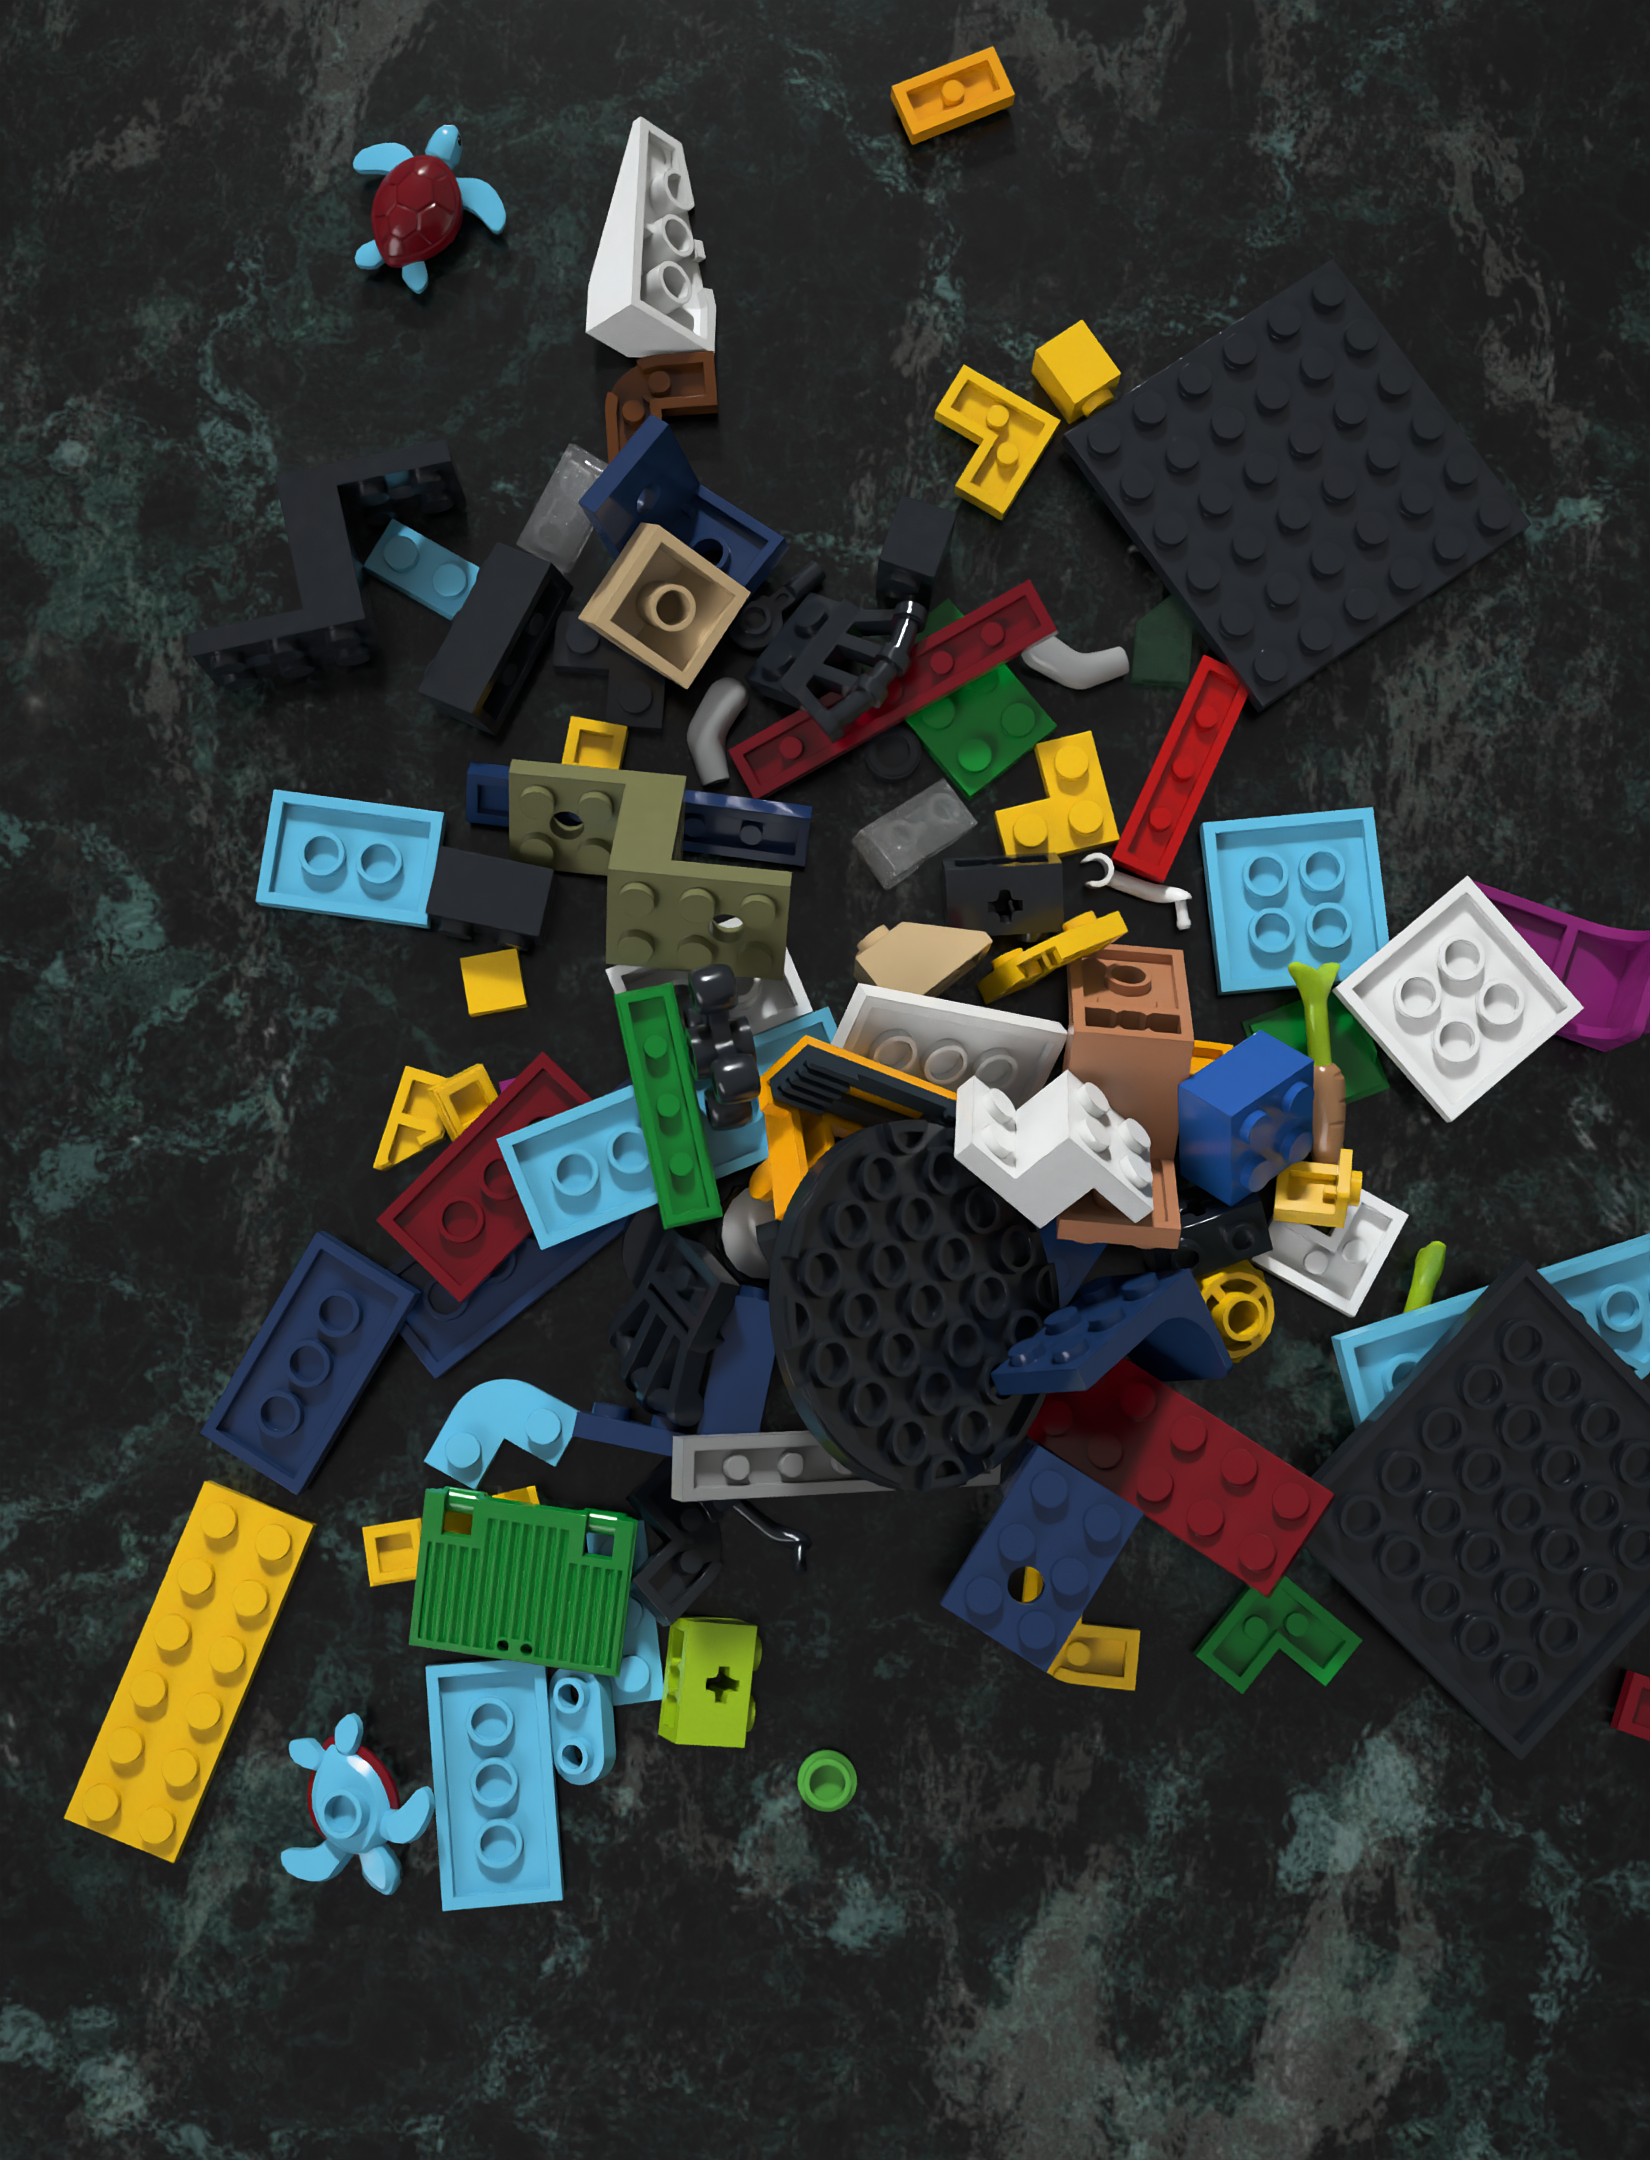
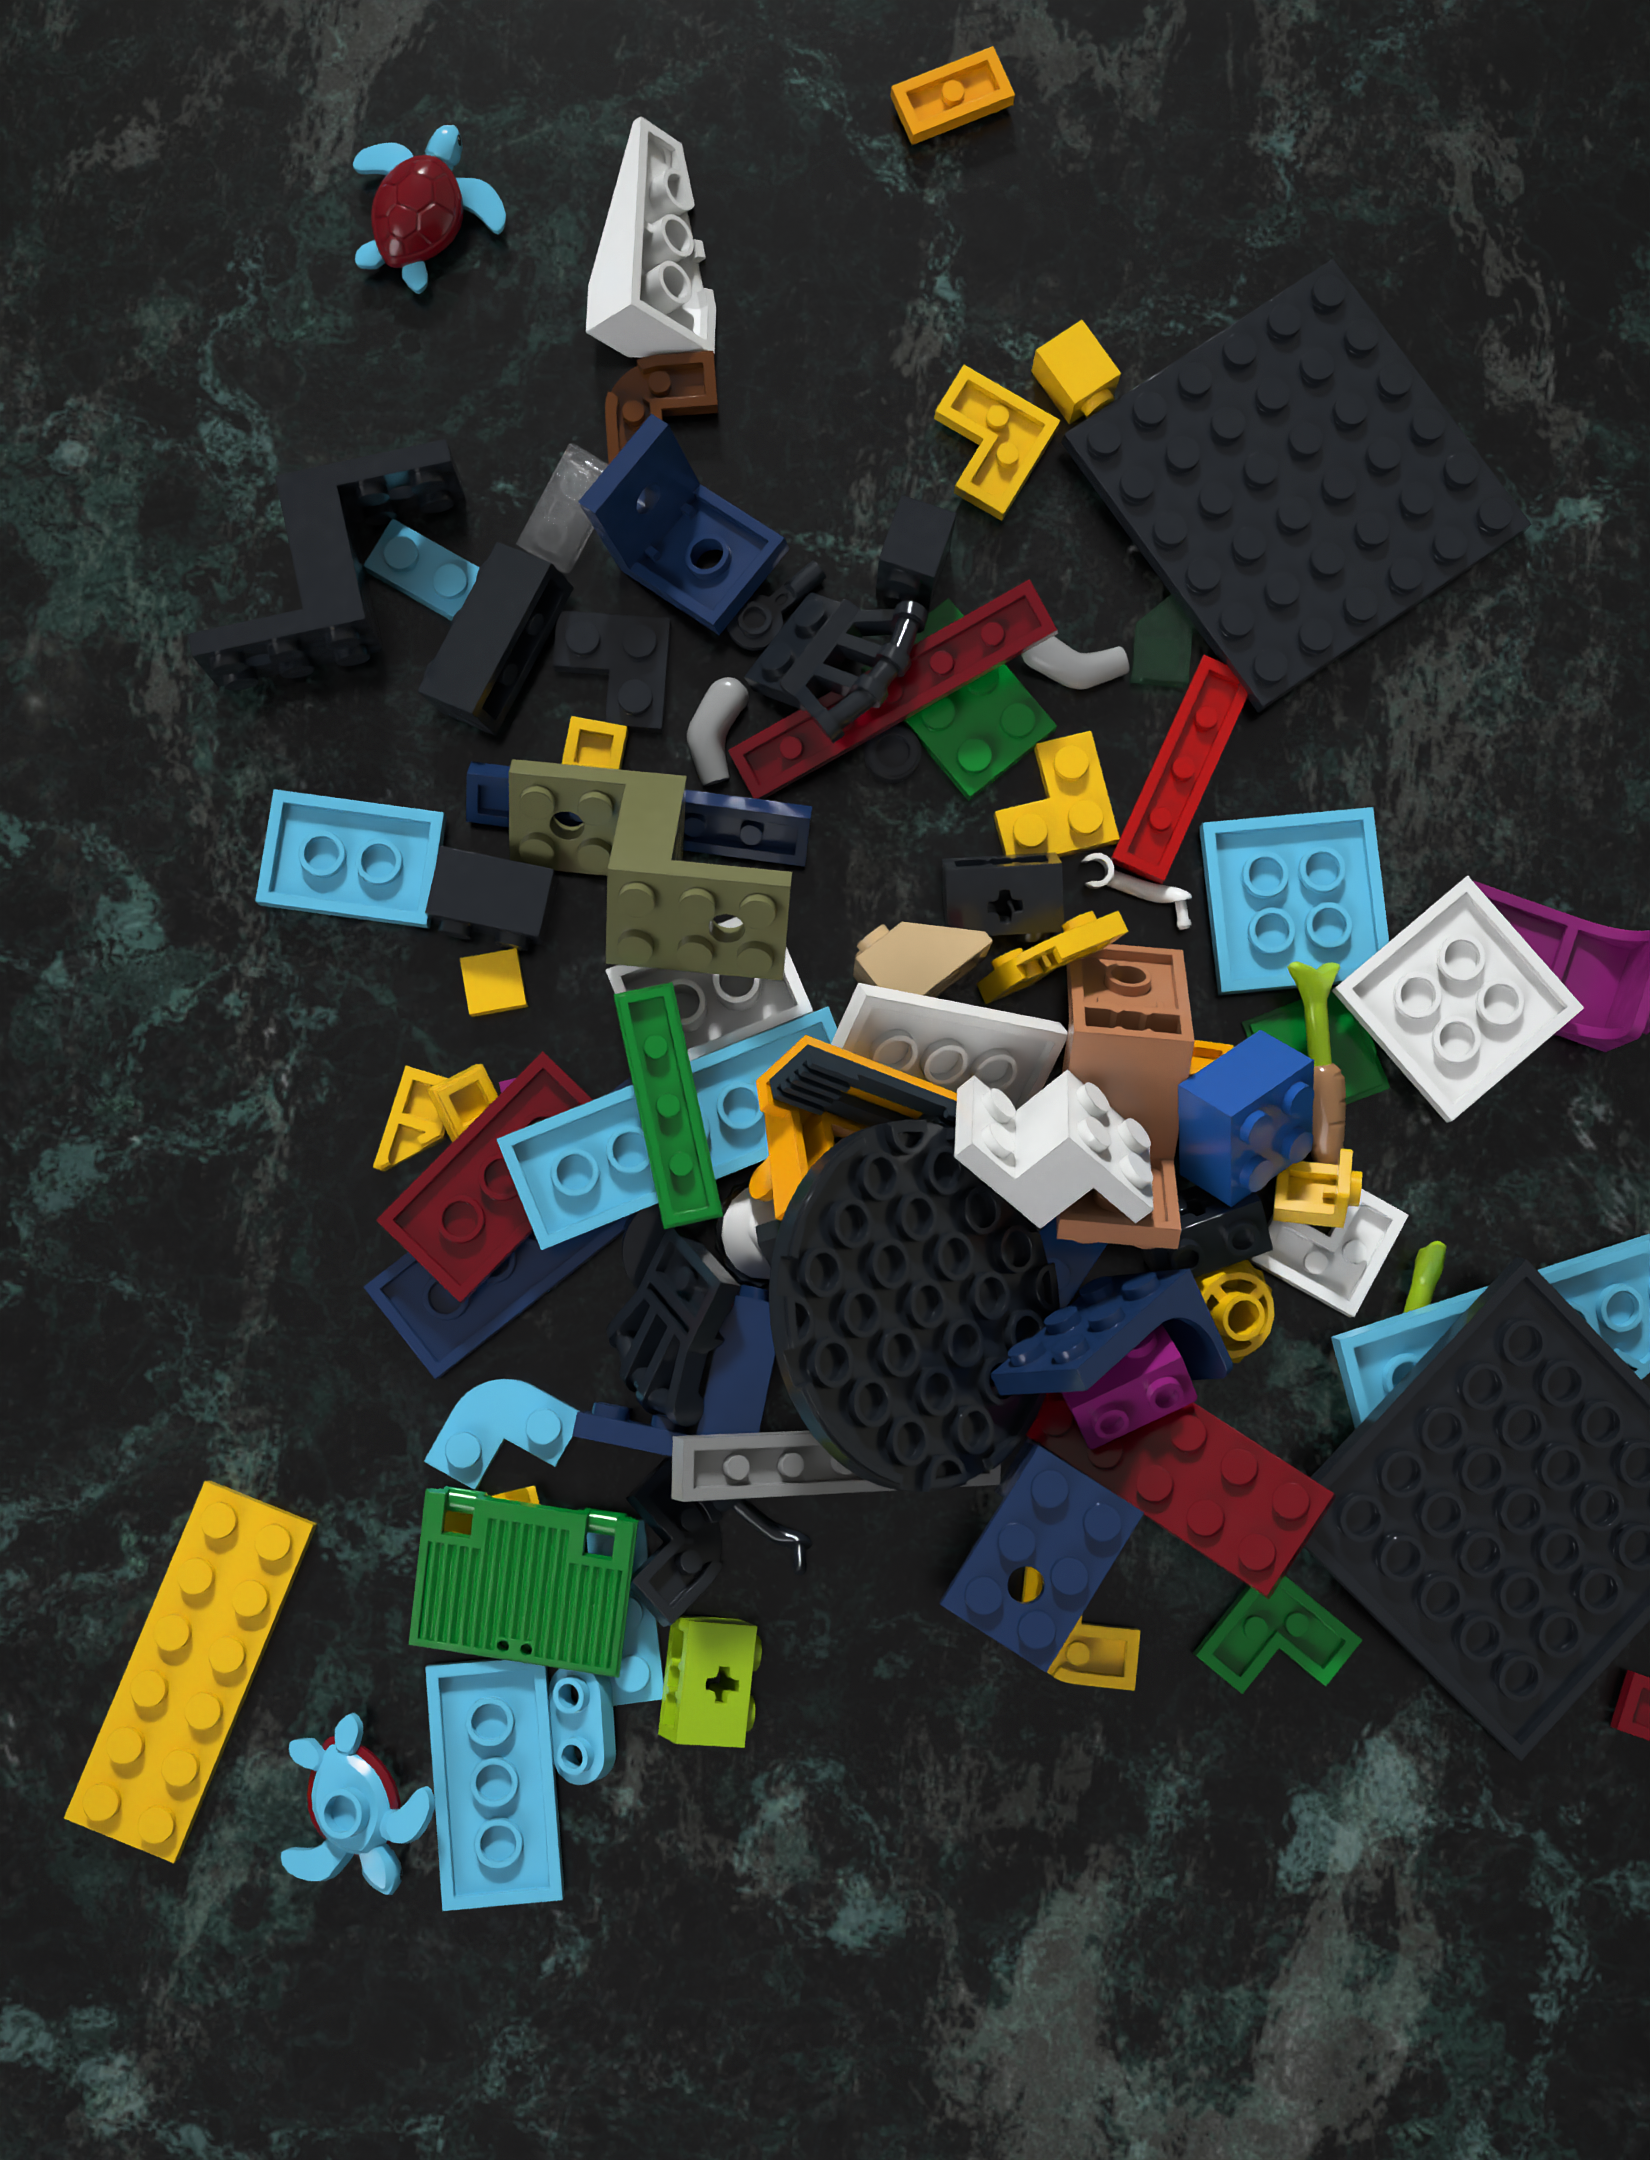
dark blue plate [200,1231,422,1496] -> none
yellow tile [362,1517,423,1587] -> none
tan slope [578,522,751,689] -> none
black gear [682,964,761,1131] -> none
bright green plate [798,1750,857,1812] -> none
clear plate [851,778,978,890] -> none
none -> magenta bracket [1061,1324,1198,1449]

